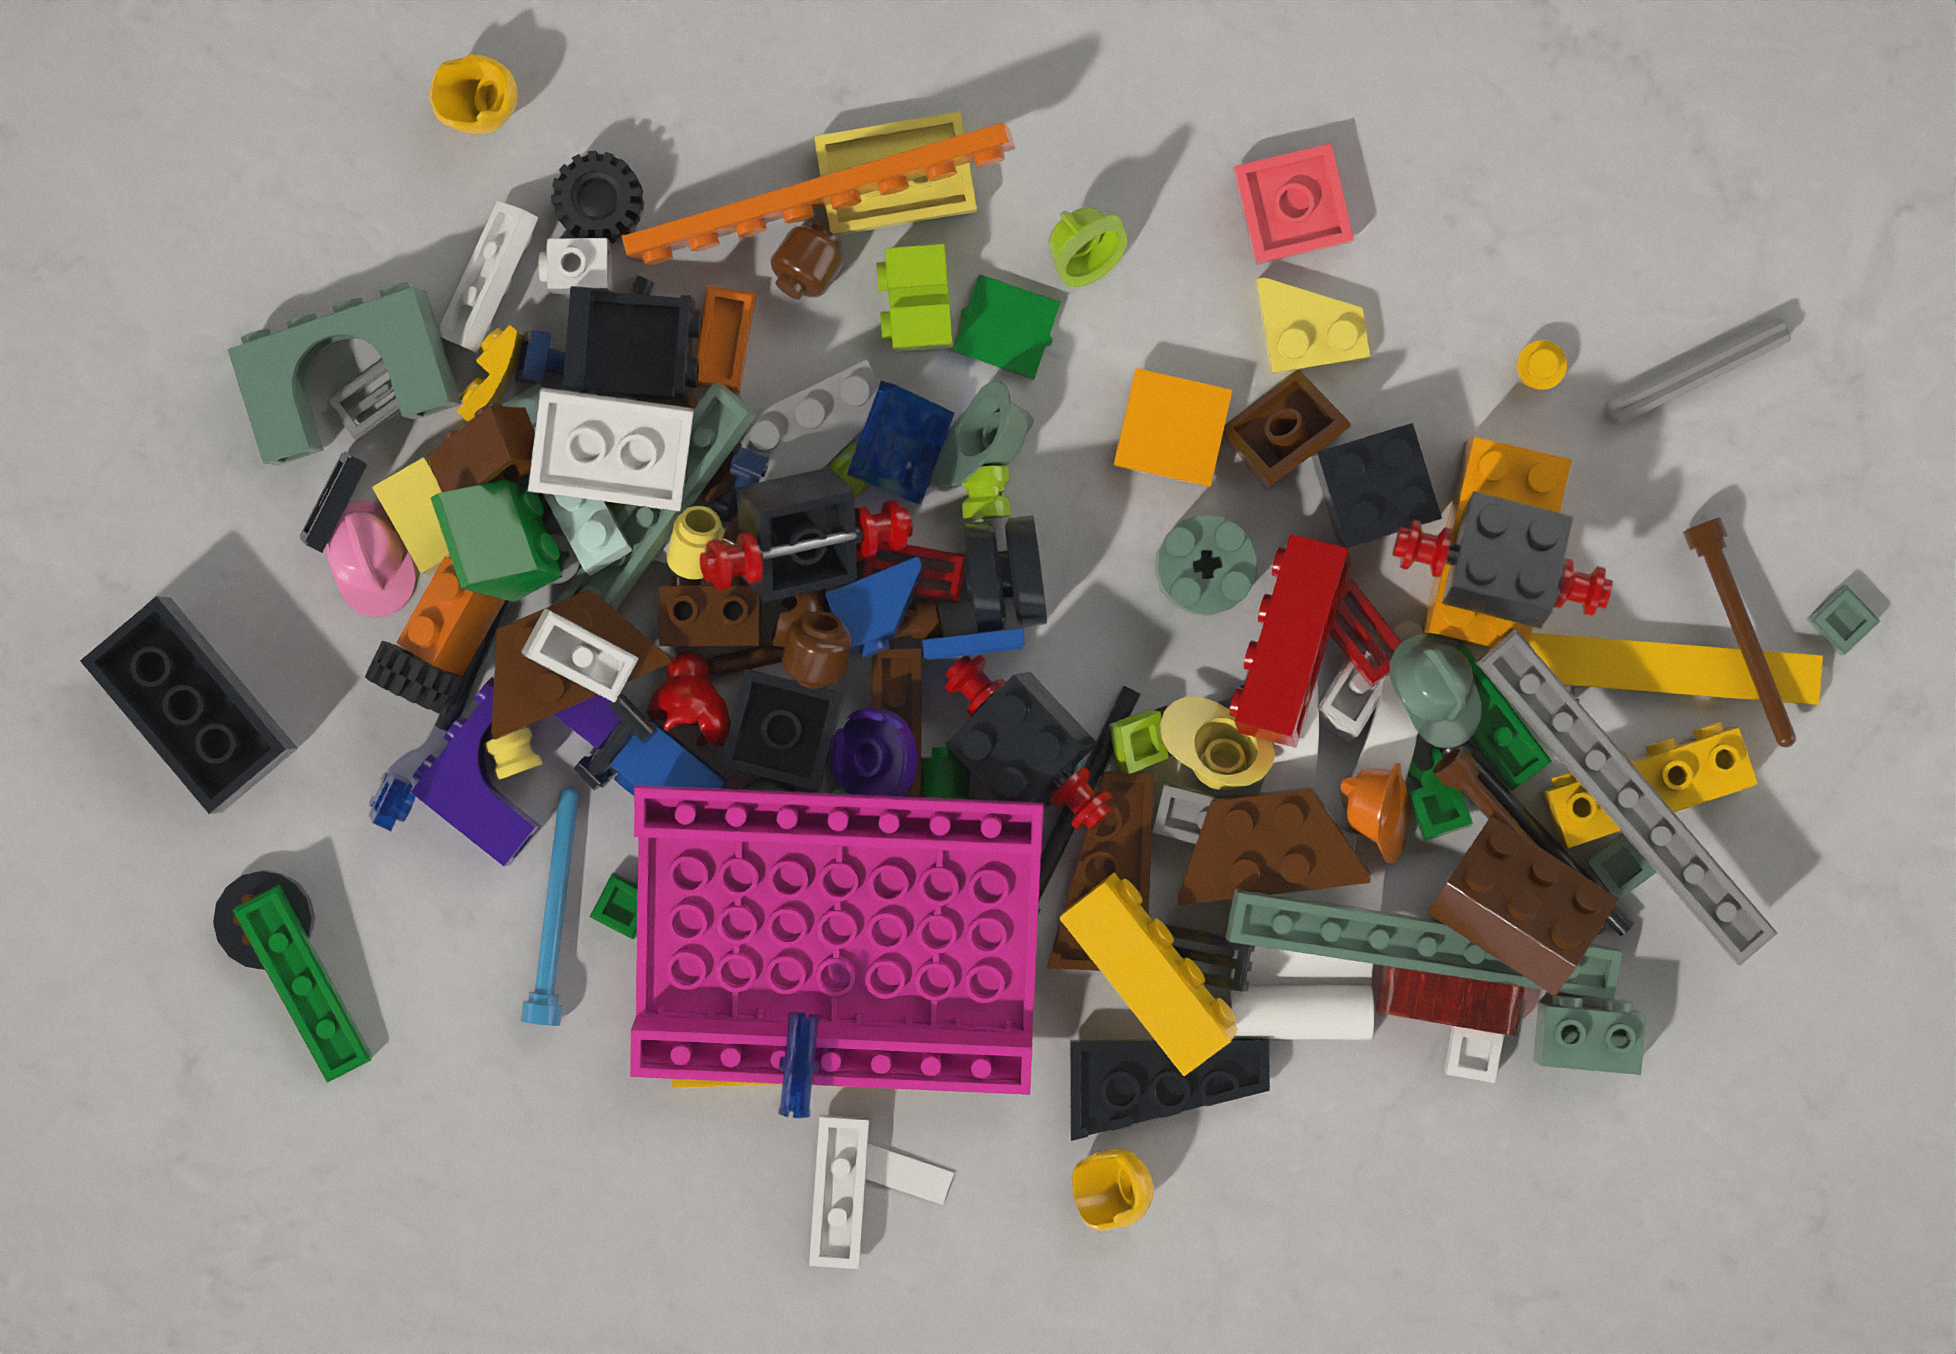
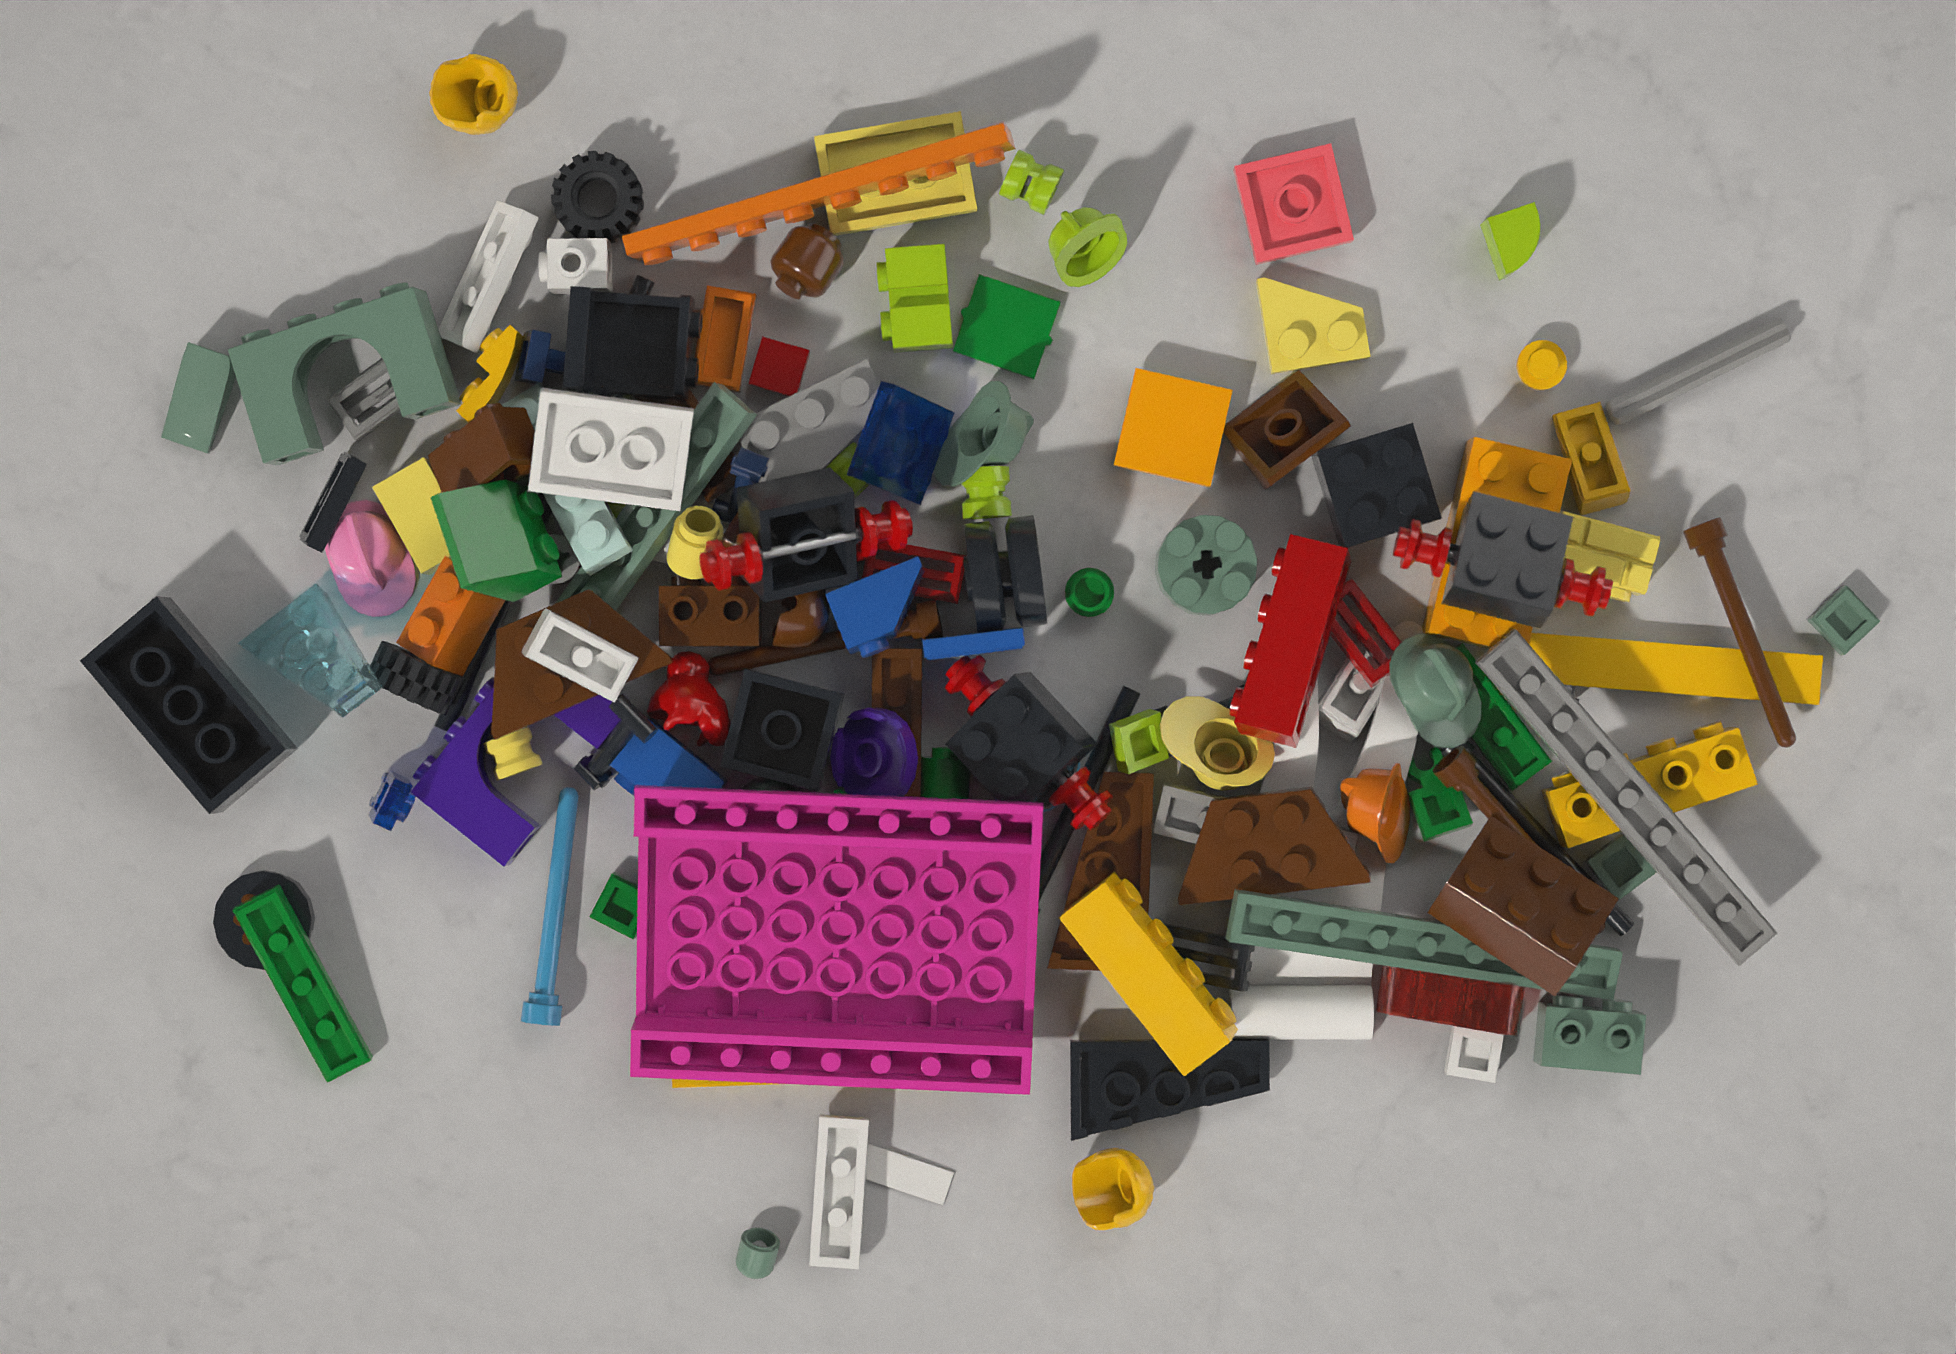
clear blue pin [778,1012,820,1118] -> none
reddish brown head [782,611,852,689] -> none
none -> sand green slope [161,342,236,454]
none -> clear light blue wing [238,583,383,718]
none -> sand green piece [736,1227,780,1279]
none -> red tile [748,336,811,396]
none -> lime wheel [999,149,1064,215]
none -> green plate [1065,568,1114,617]
none -> lime brick [1480,202,1540,281]
none -> yellow slope [1552,402,1631,515]
none -> light yellow brick [1560,511,1660,602]

